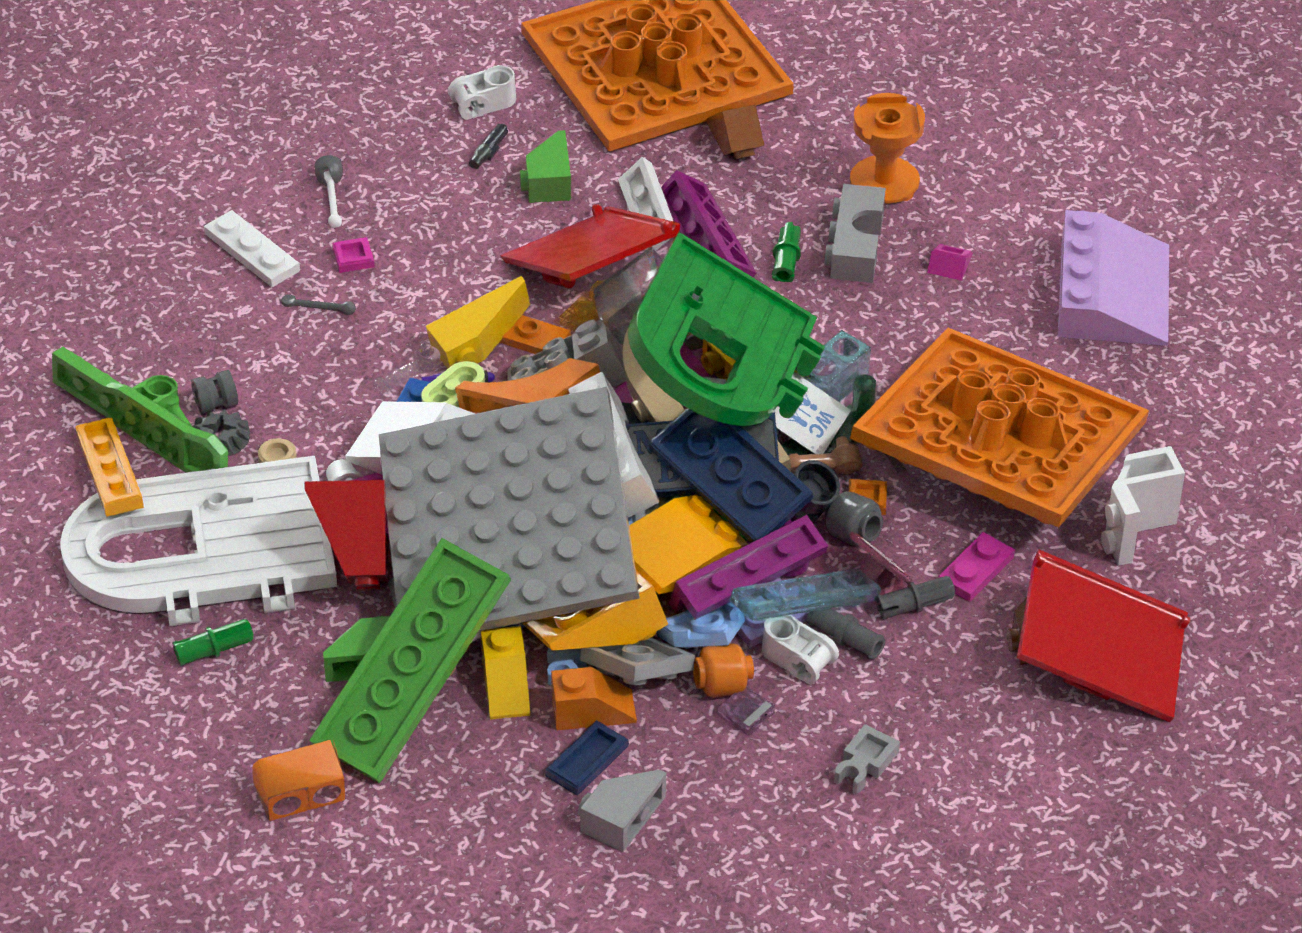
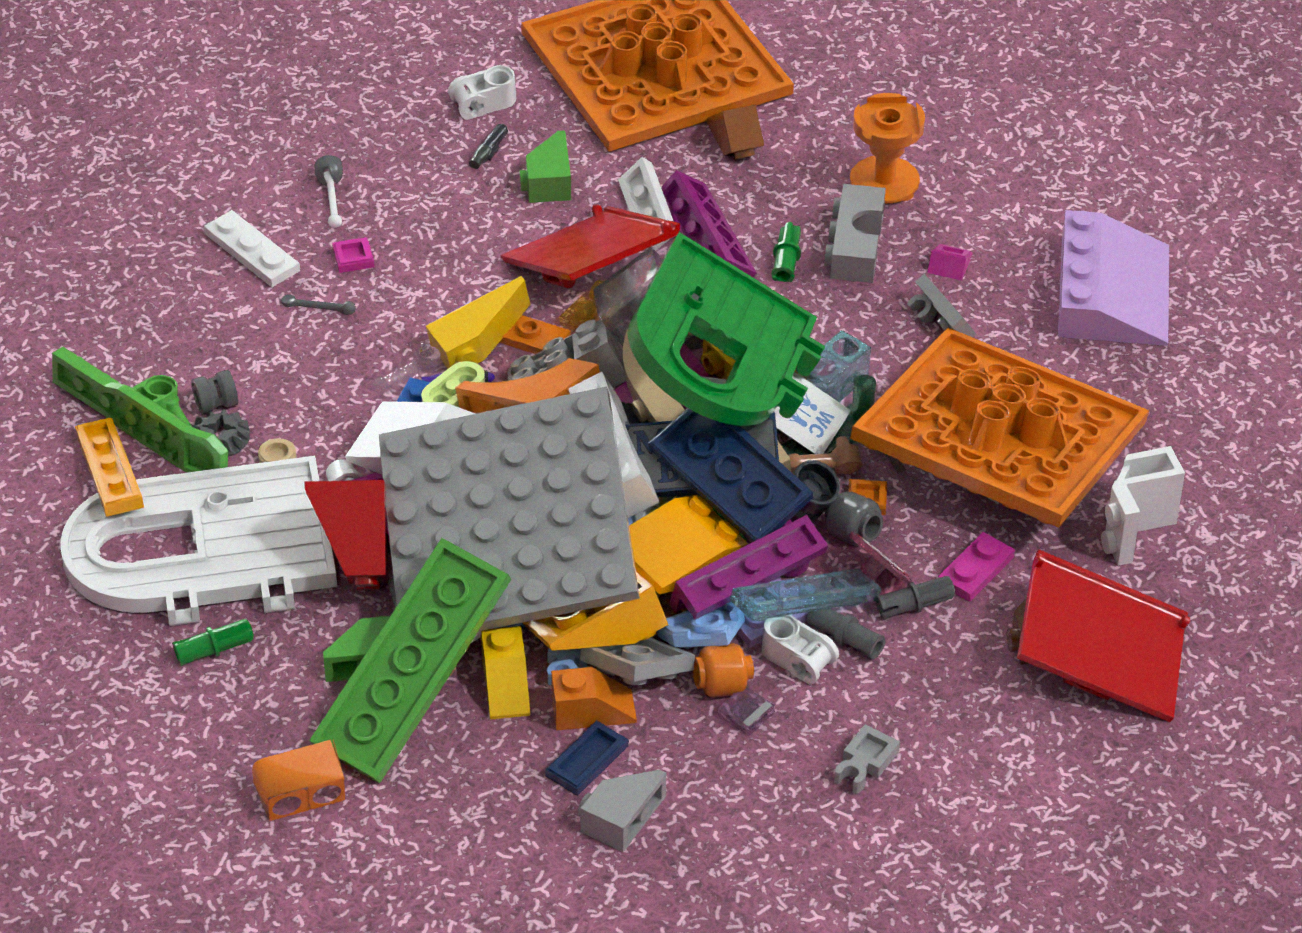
none -> light grey plate [907,273,977,337]

